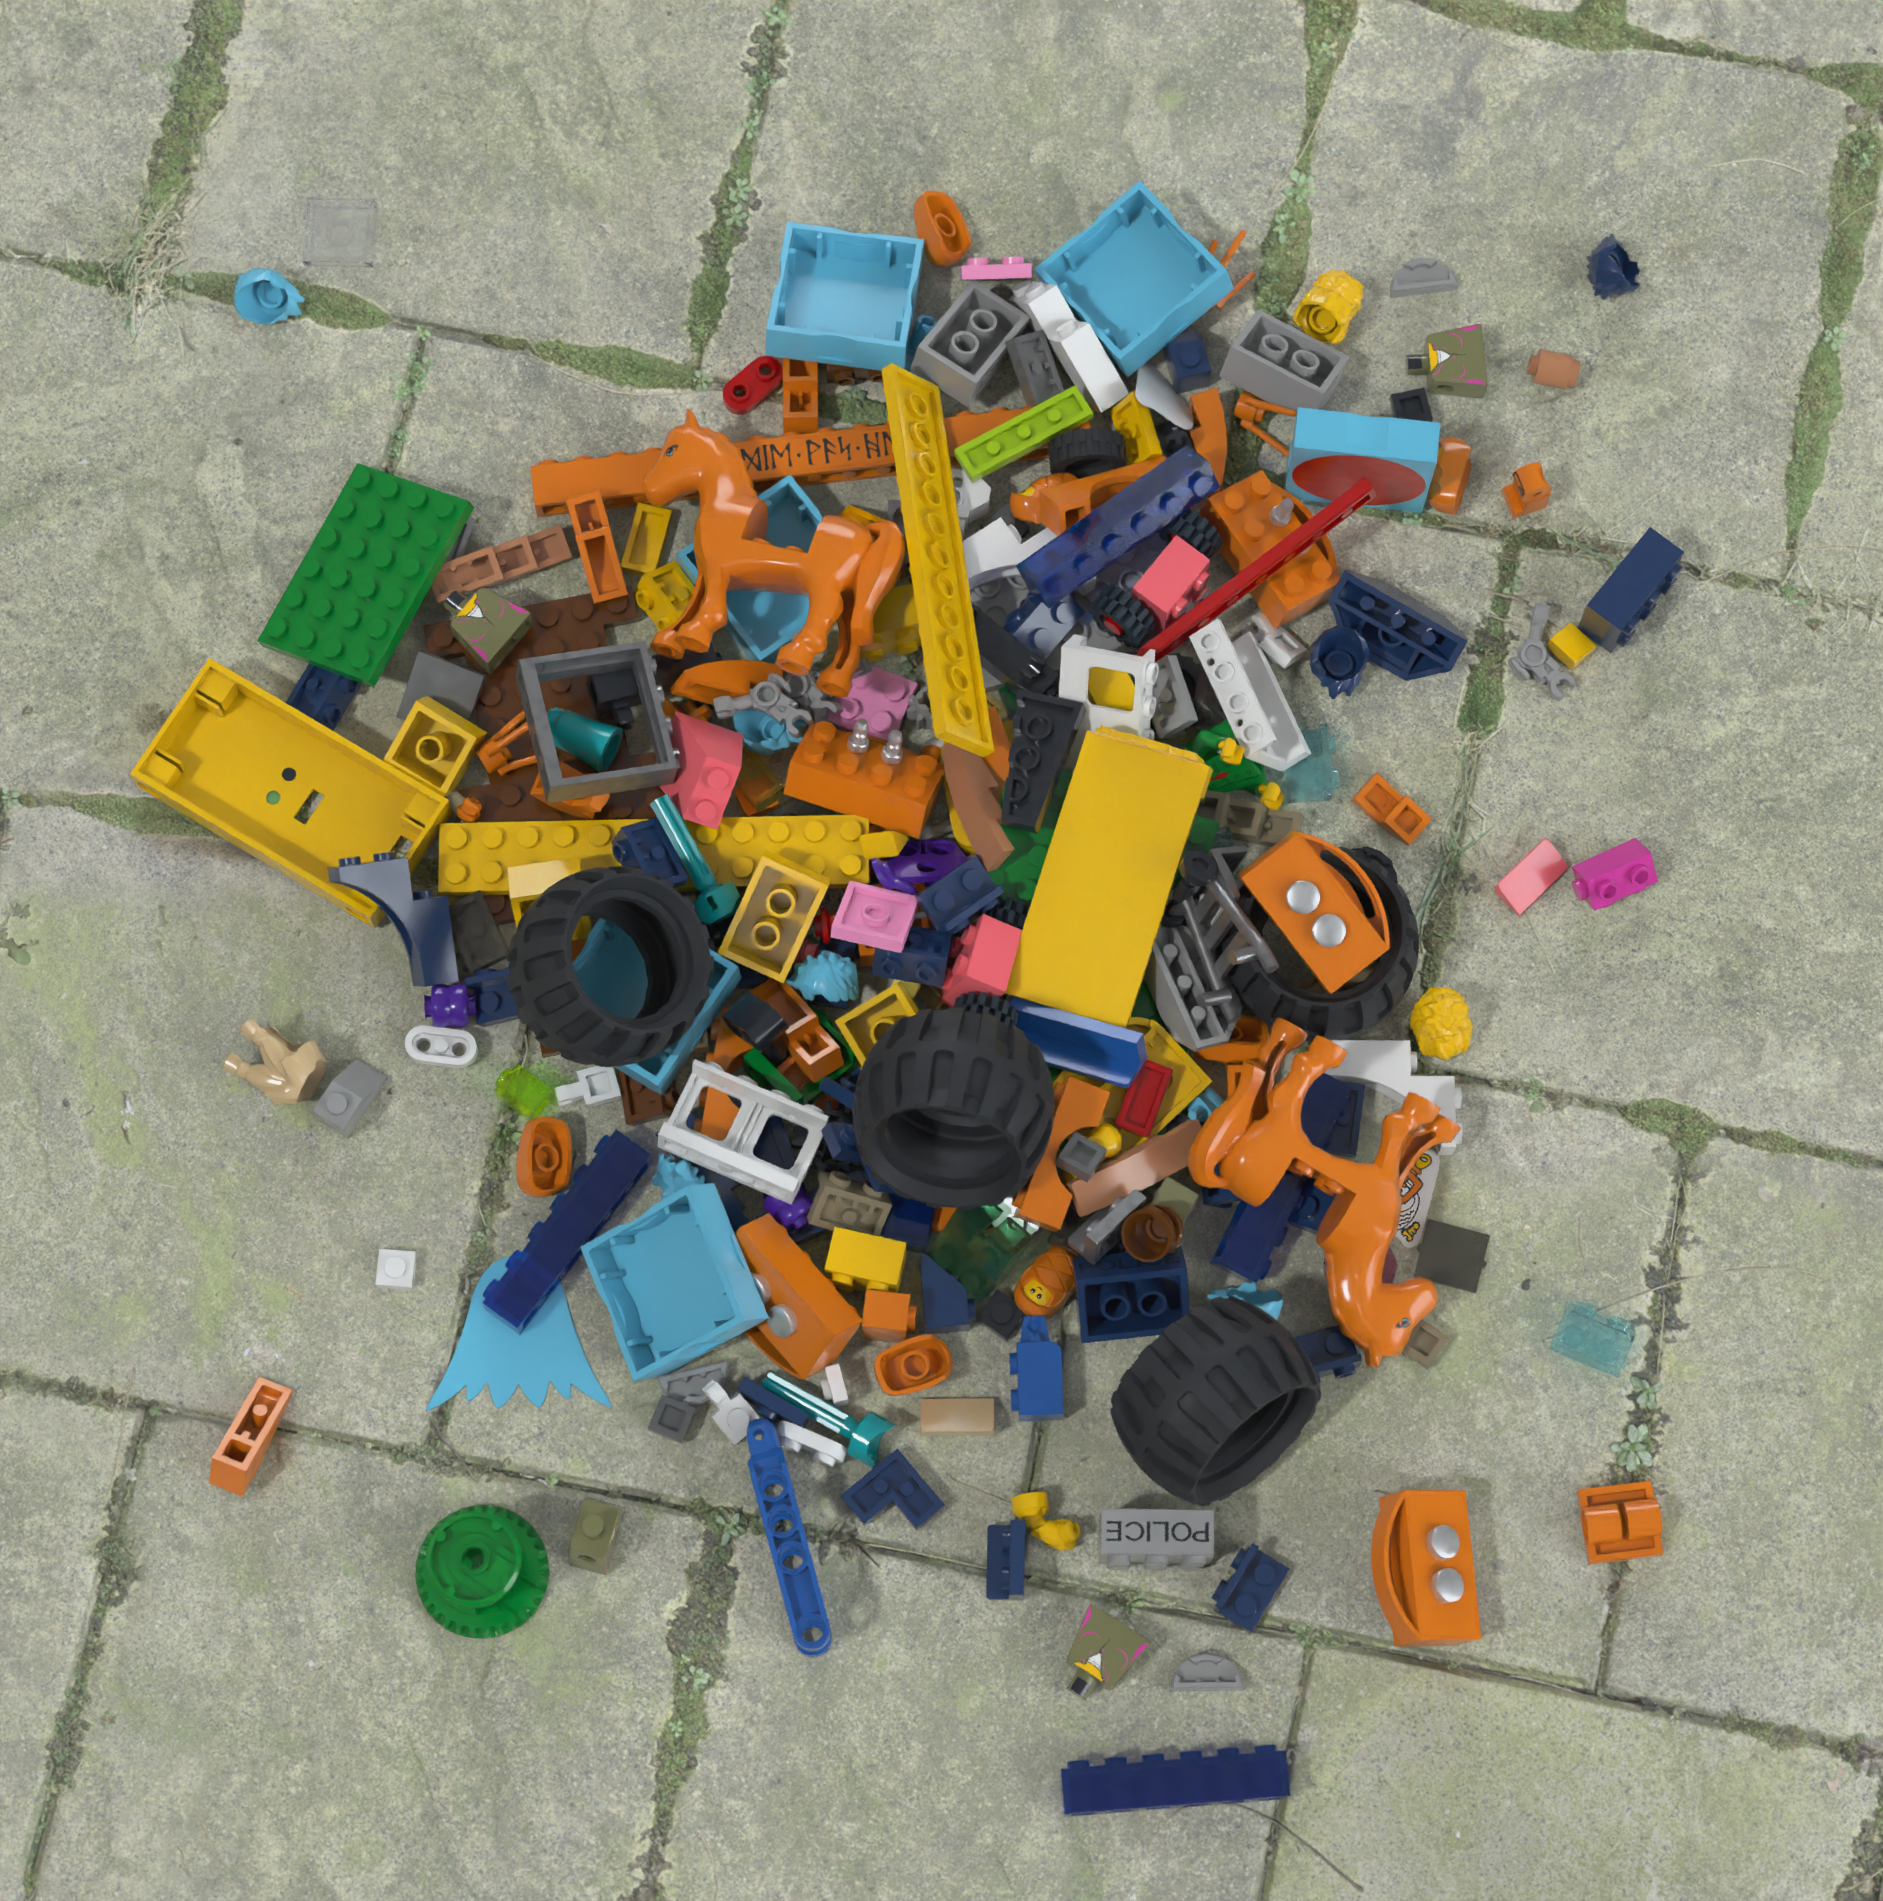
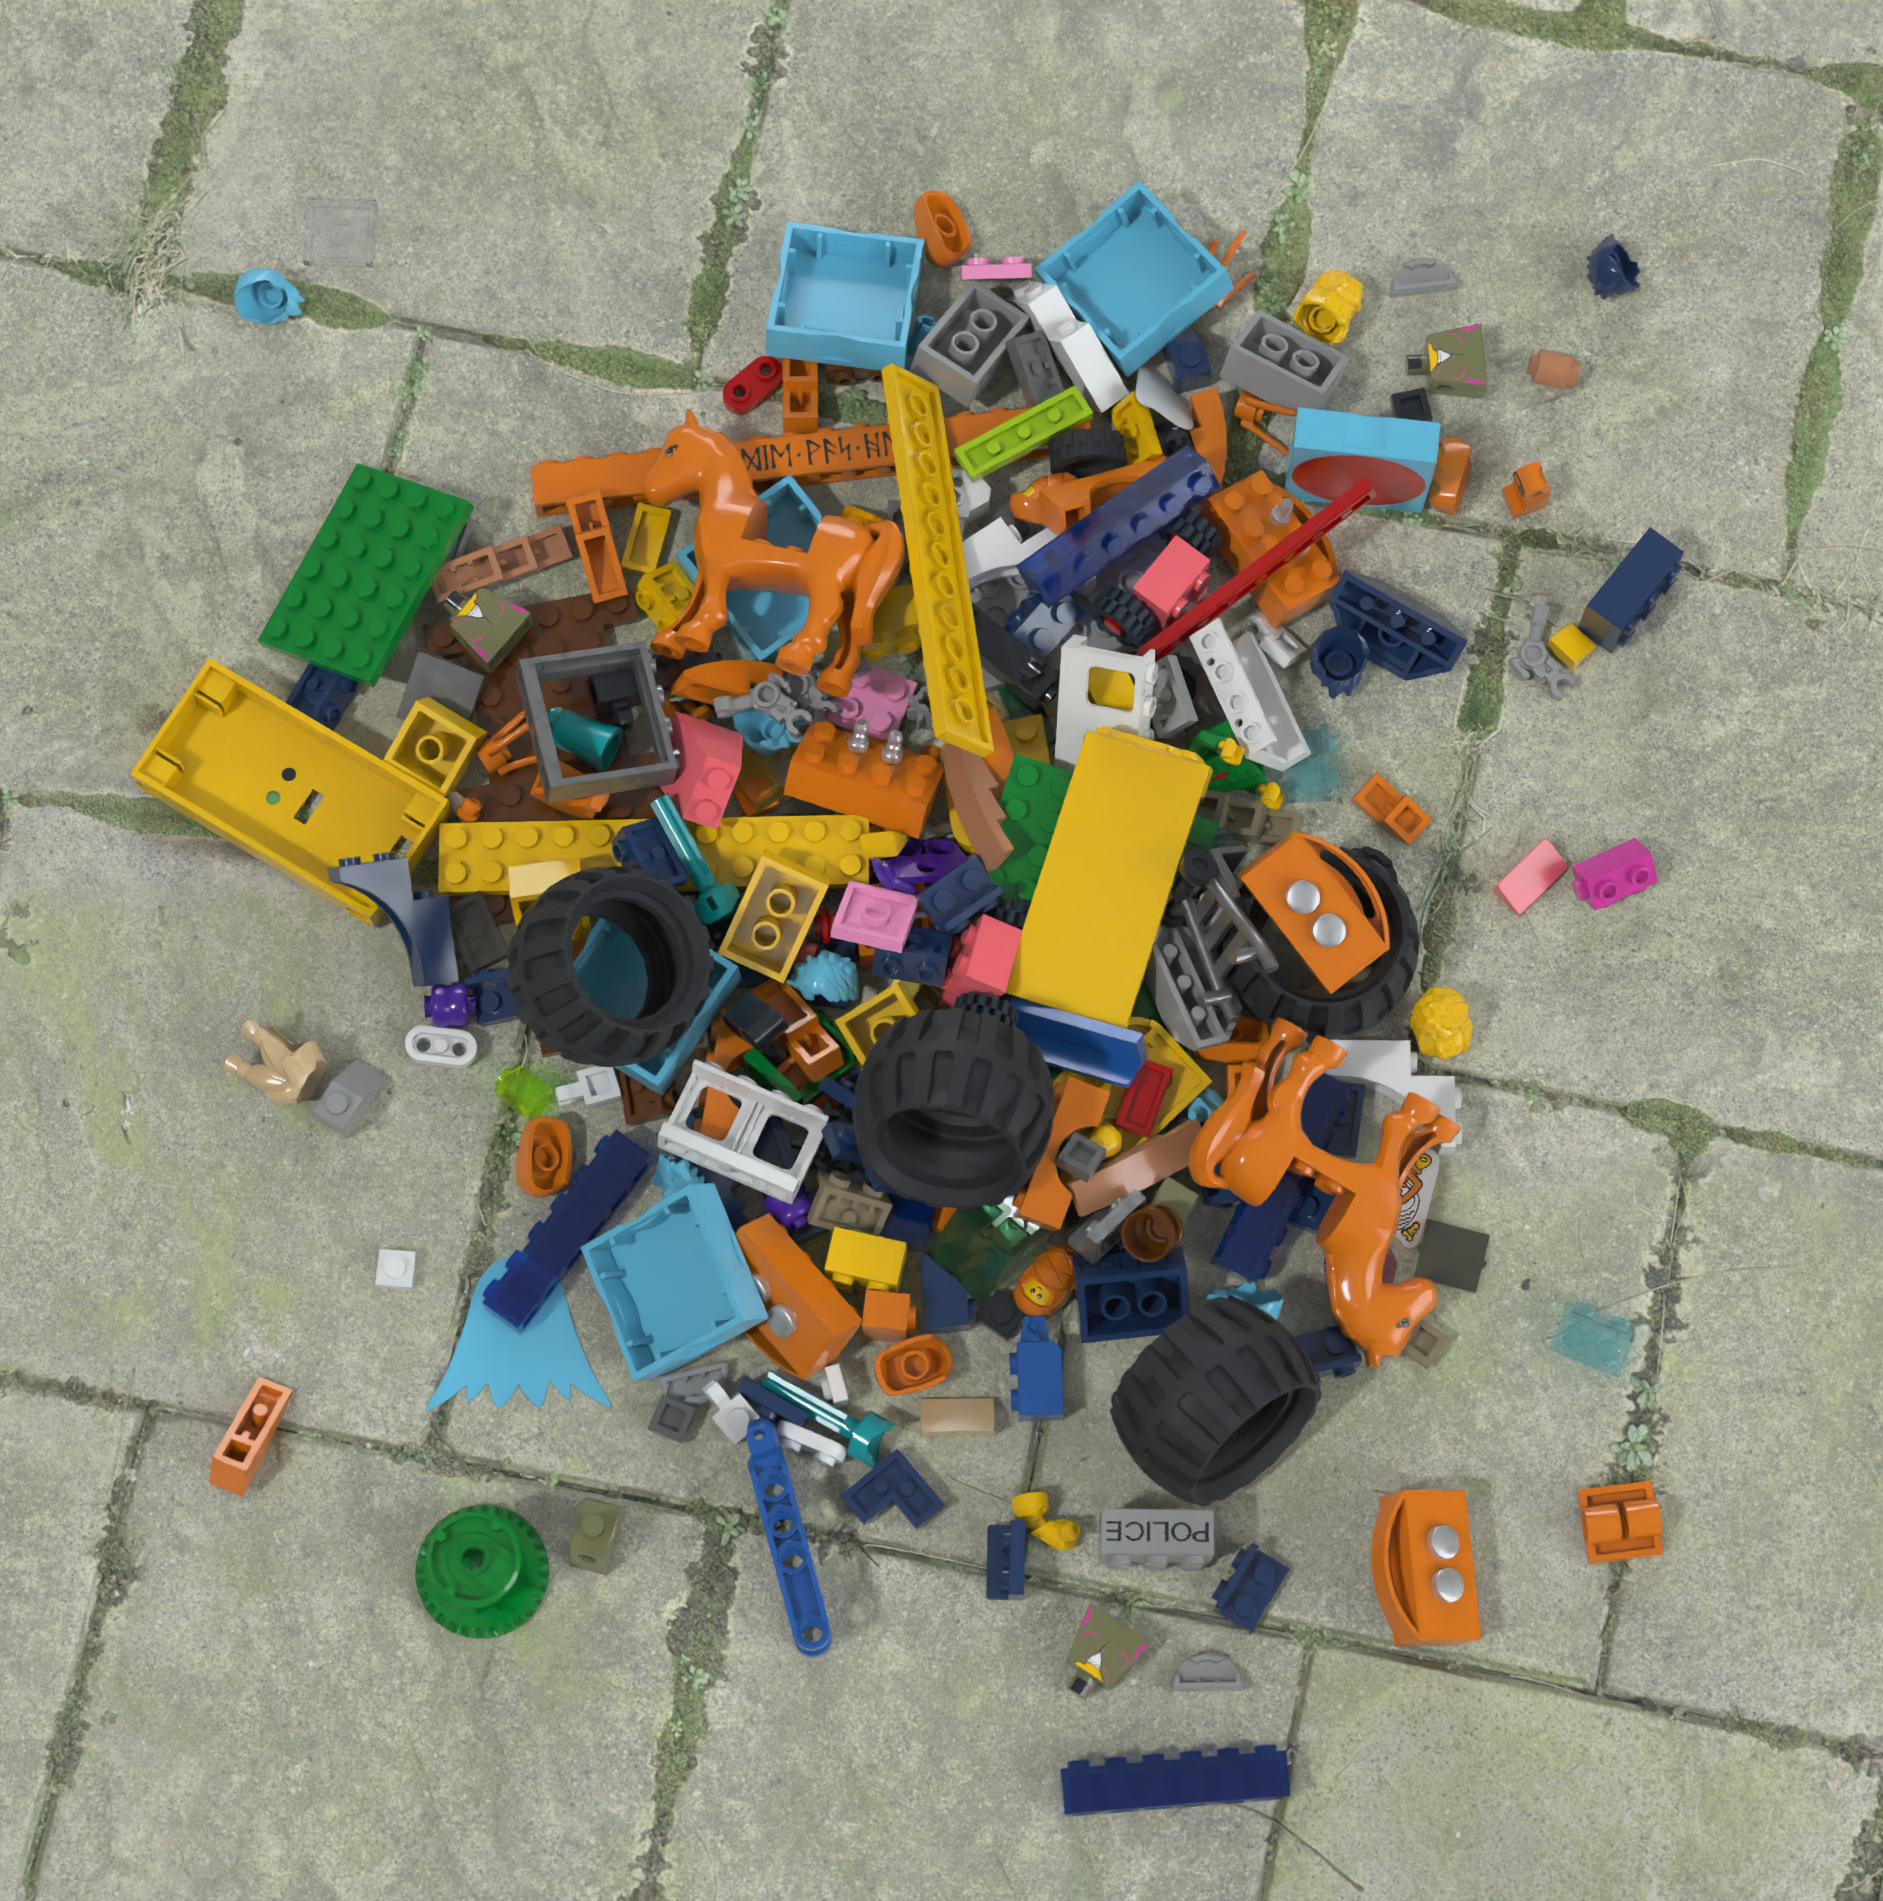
black wing [1001,689,1086,834] -> none

